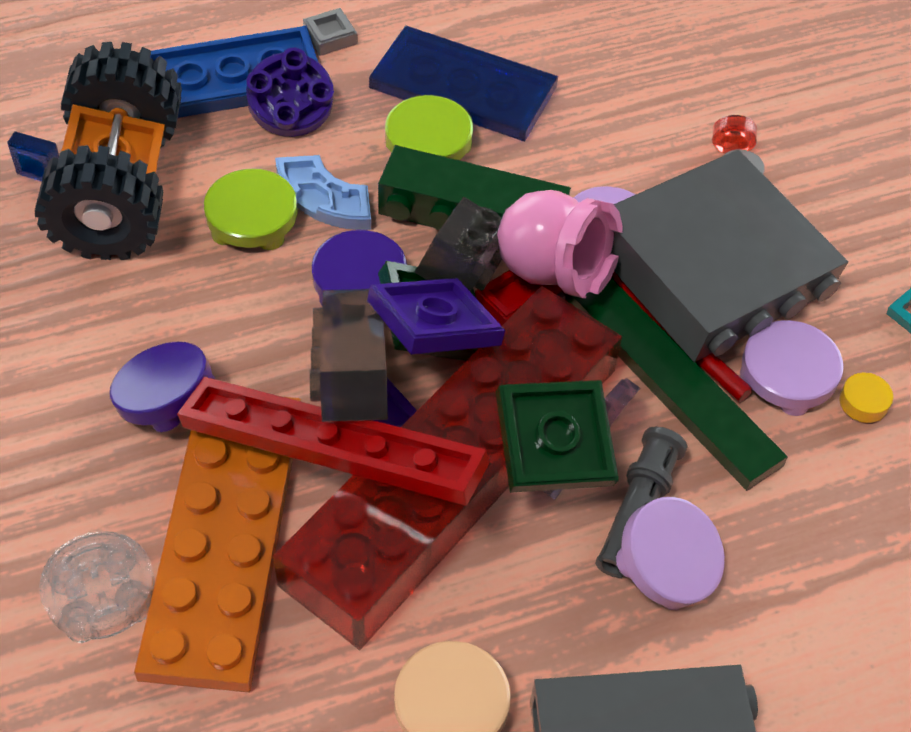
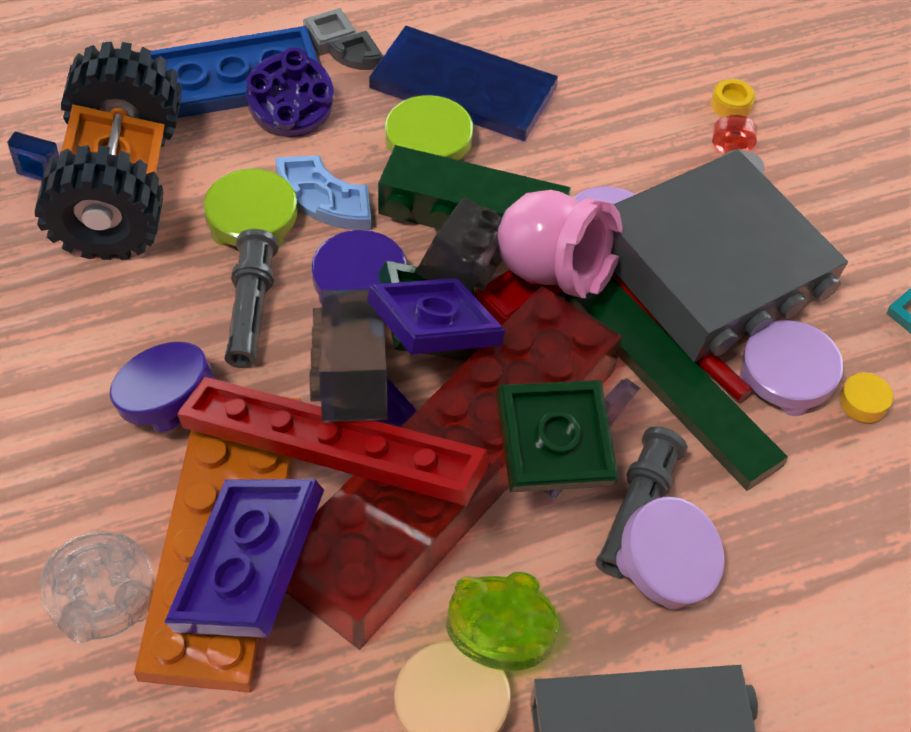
none -> dark purple tile [164,479,324,638]
none -> dark grey pin [224,229,279,368]
none -> dark grey tile [329,31,384,70]
none -> clear neon green tile [446,572,559,671]
none -> yellow tile [711,79,756,120]

